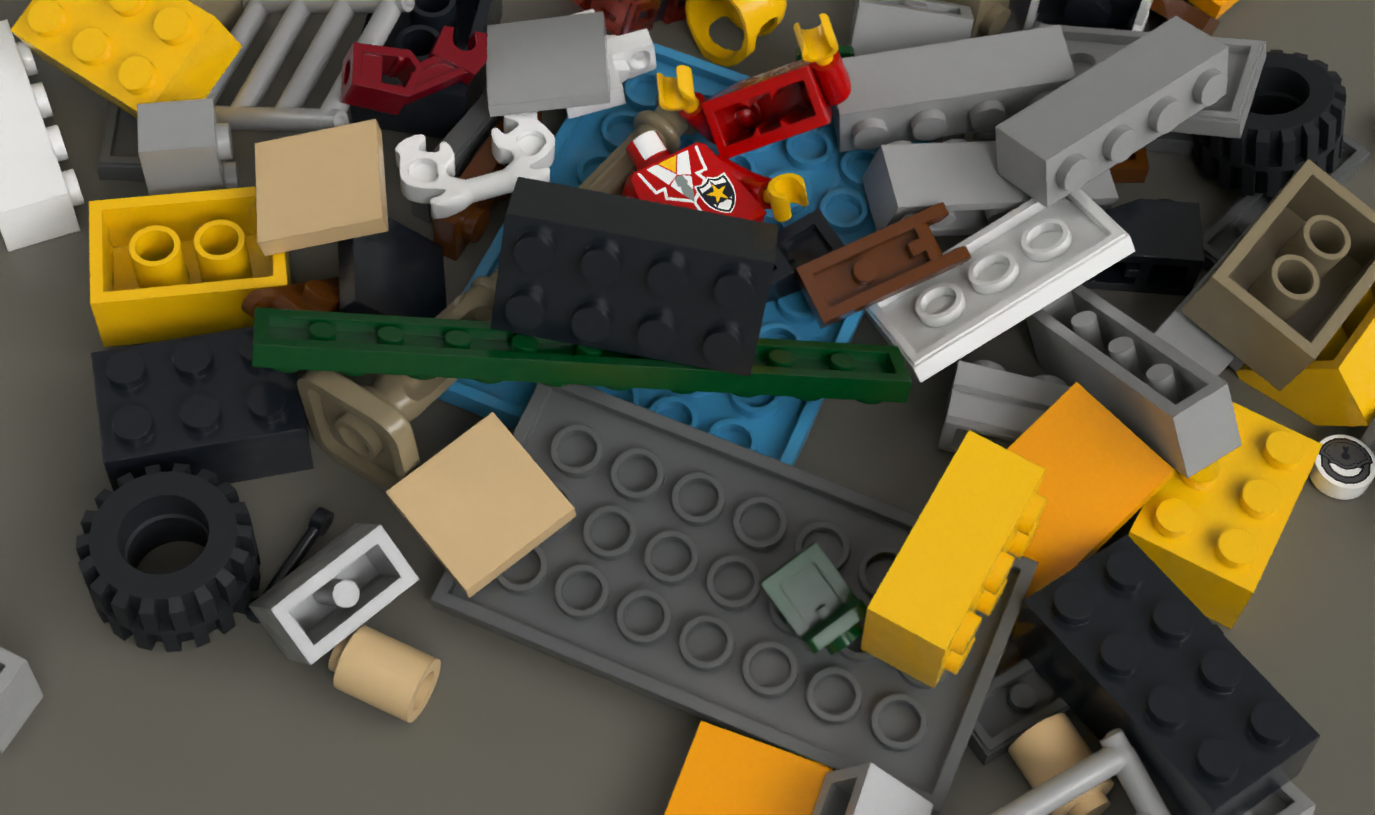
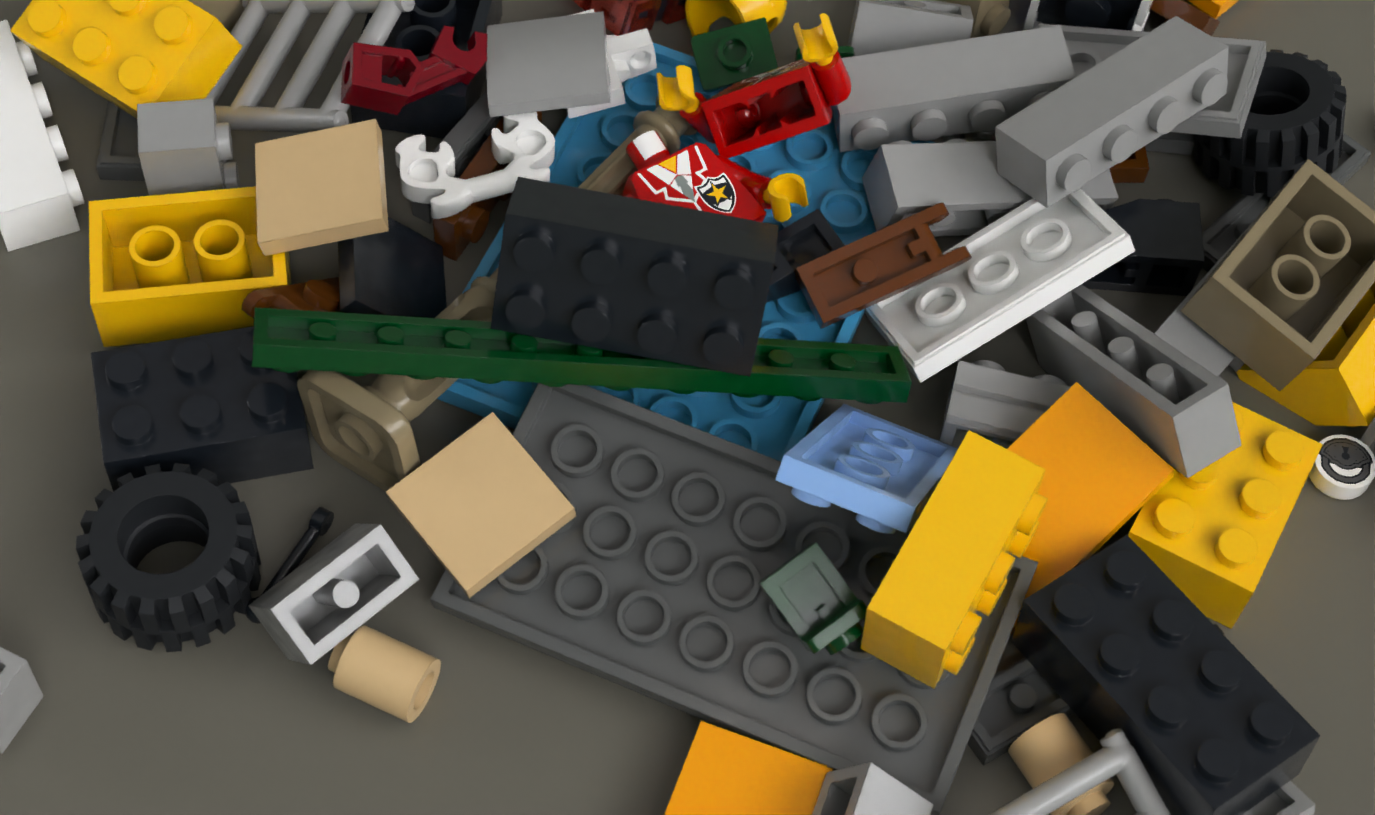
none -> dark green bracket [691,17,778,92]
none -> light blue plate [775,404,958,534]

